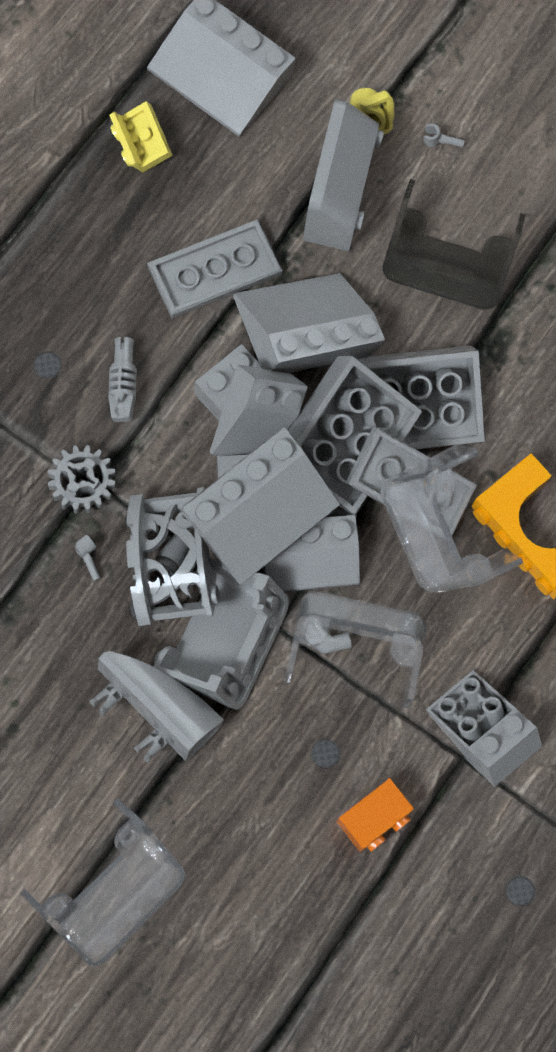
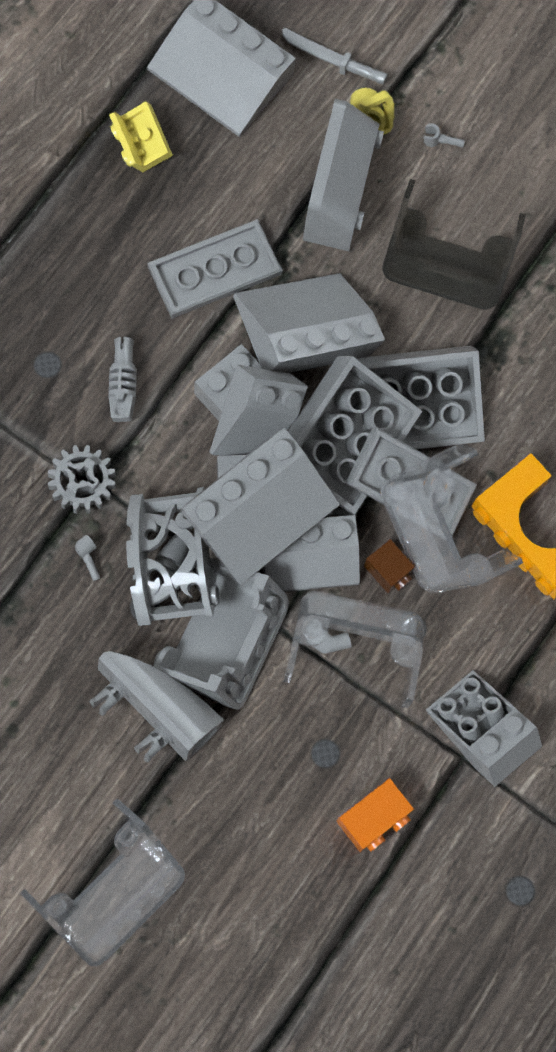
none -> light grey sword [282,28,388,85]
none -> reddish brown brick [364,539,415,594]

